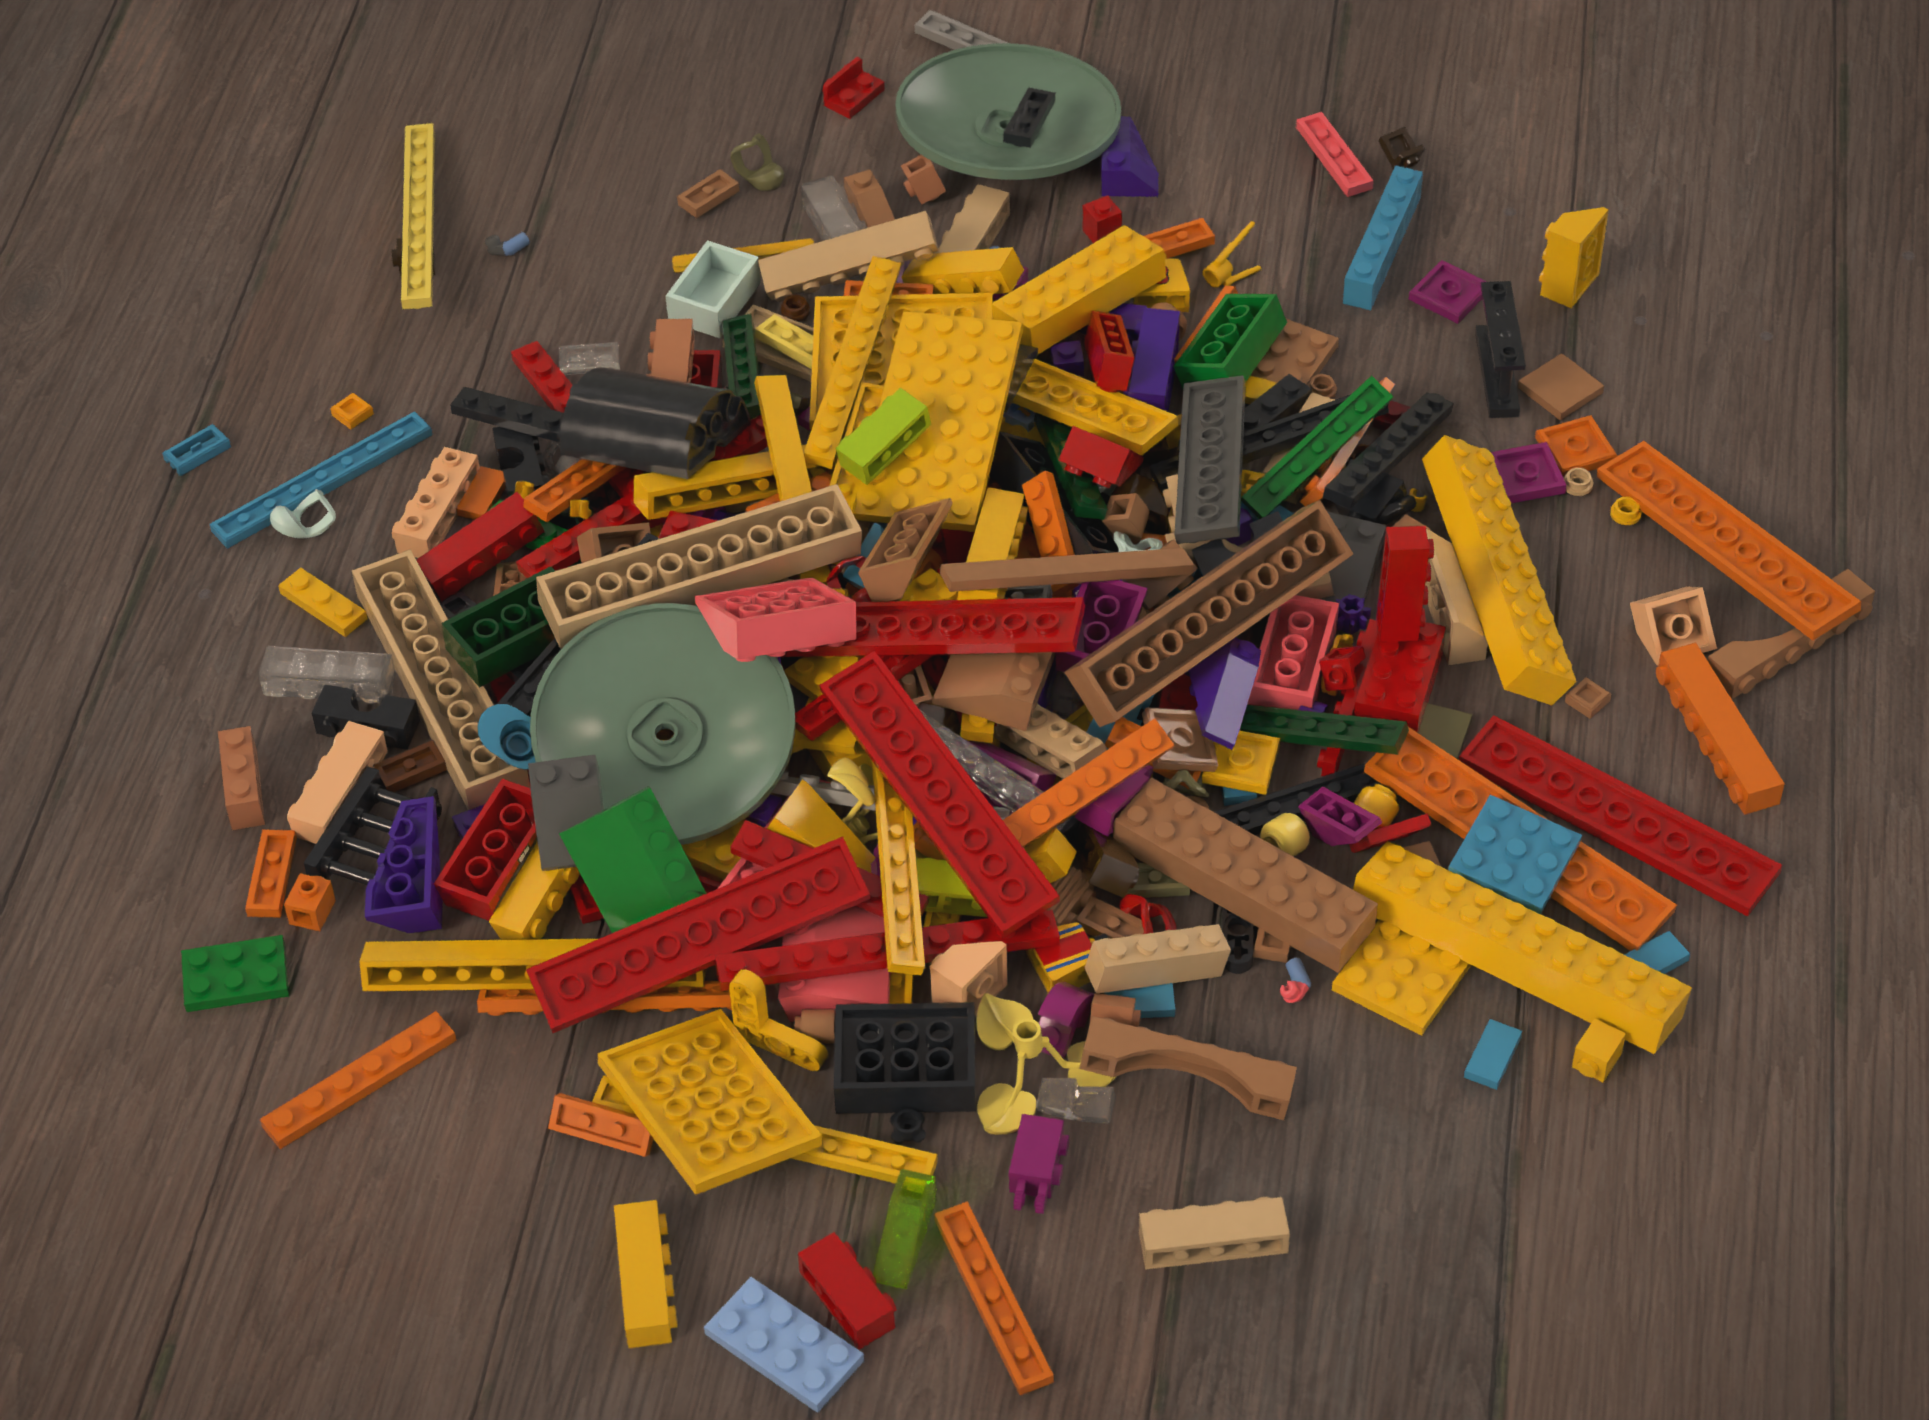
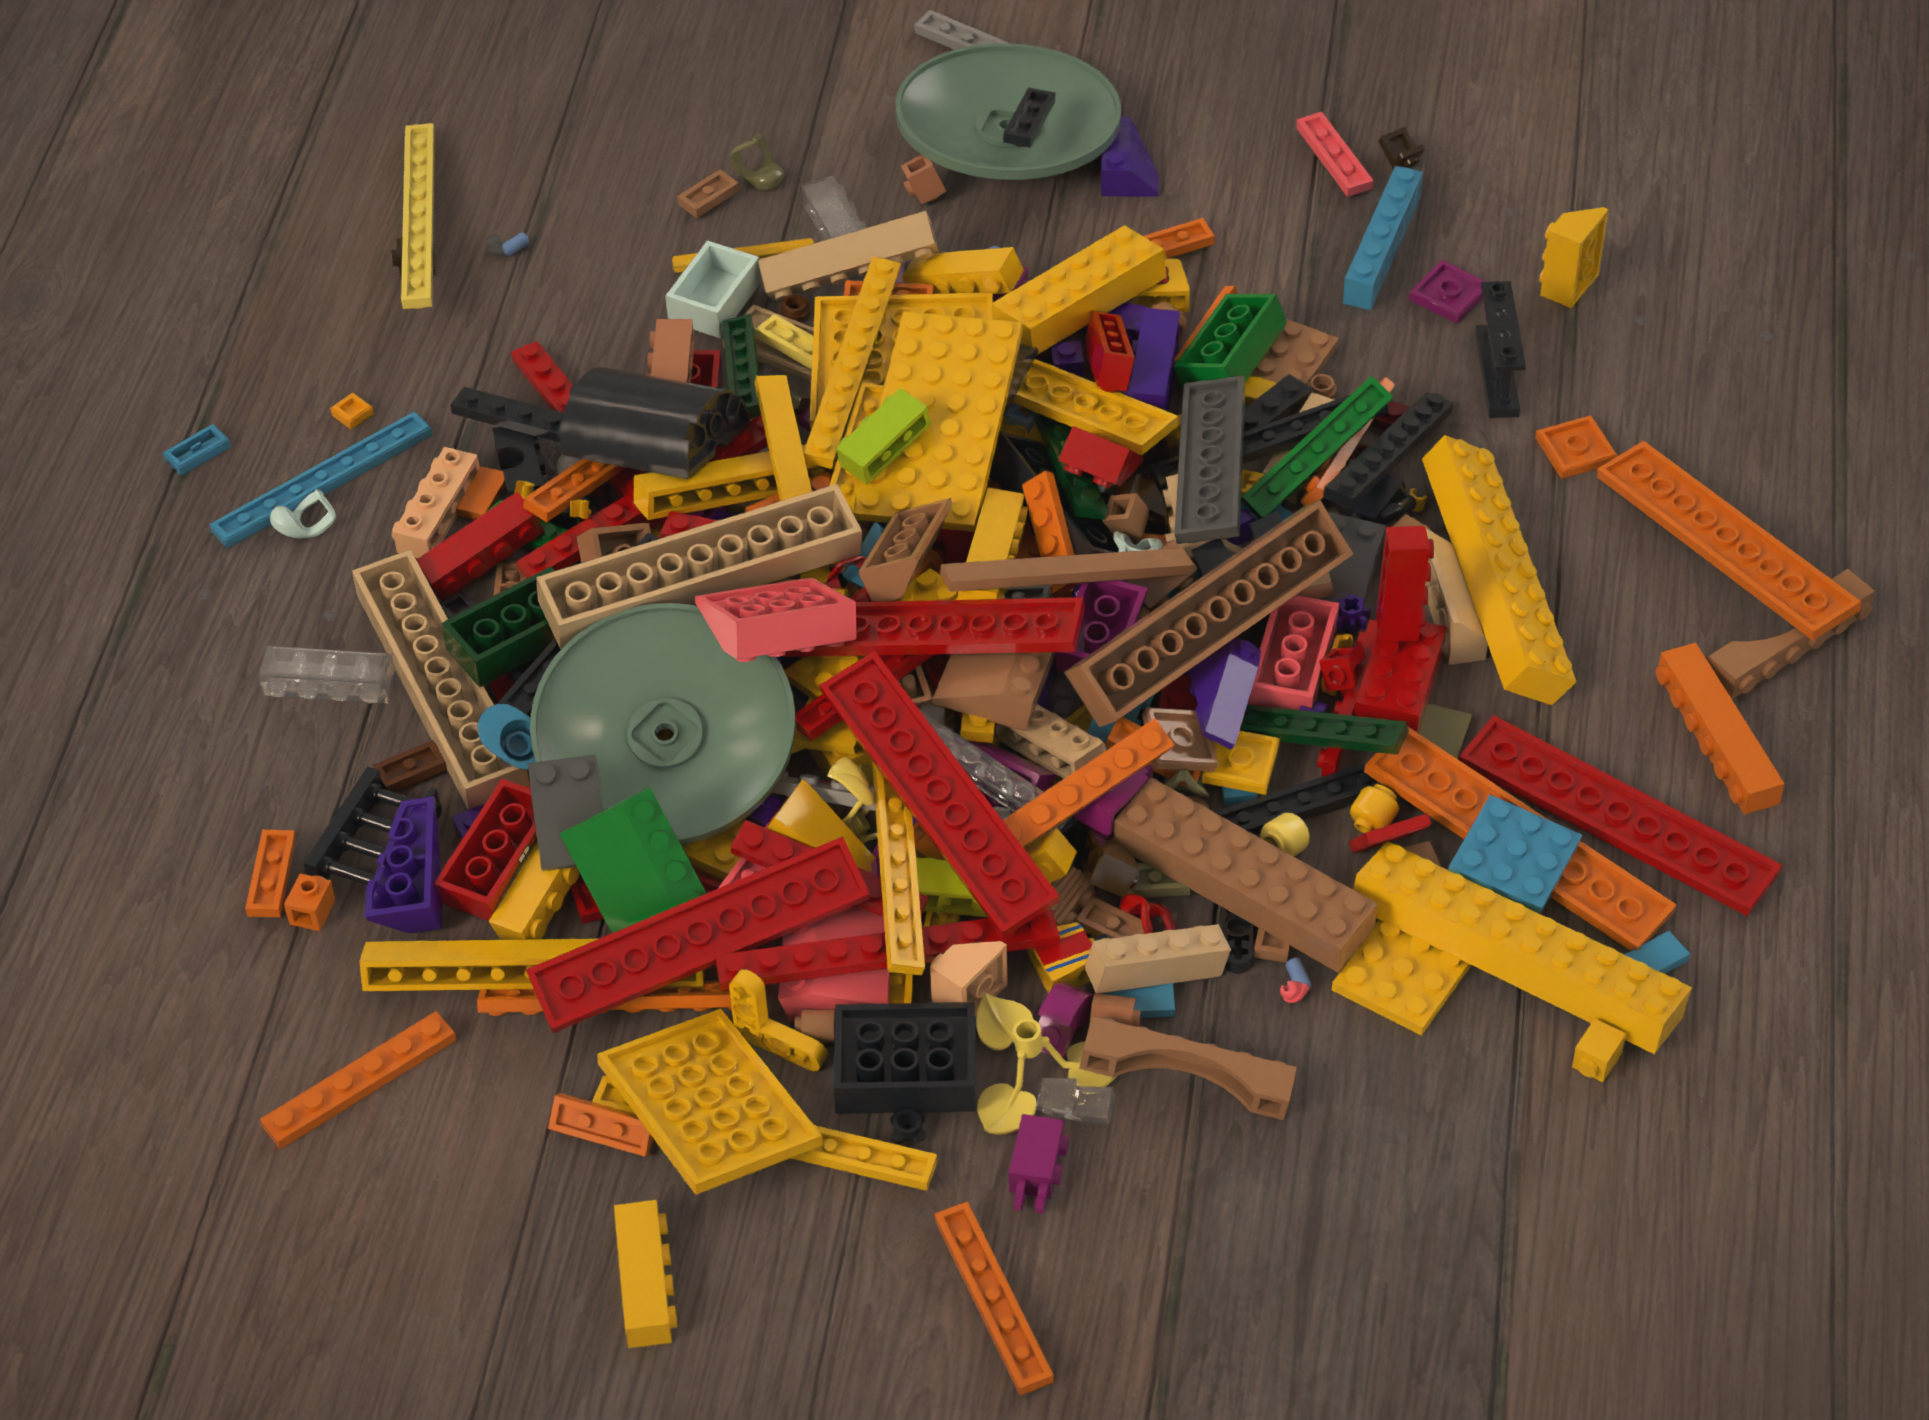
green plate [181,935,289,1012] -> none
nougat brick [218,726,265,830] -> none
yellow plate [278,567,368,637] -> none
light nougat brick [287,721,388,844] -> none
black arch [311,684,420,750] -> none
clear plate [559,342,620,375] -> none
light blue plate [704,1277,864,1413] -> none
red brick [798,1232,897,1350] -> none
red bracket [823,57,885,119] -> none
medium nougat slope [844,169,895,229] -> none
clear neon green slope [873,1169,937,1290] -> none
tan brick [935,184,1010,253] -> none
red brick [1083,195,1122,243] -> none
tan brick [1139,1197,1290,1270] -> none
yellow plant [1202,221,1261,288] -> none
magenta slope [1298,787,1382,846] -> none
dark azure tile [1464,1019,1522,1090] -> none
magenta plate [1491,442,1566,503] -> none
medium nougat tile [1518,353,1604,420] -> none
tan plate [1563,468,1594,496] -> none
medium nougat tile [1565,677,1611,719] -> none
yellow plate [1610,497,1642,525] -> none
light nougat slope [1630,586,1717,666] -> none

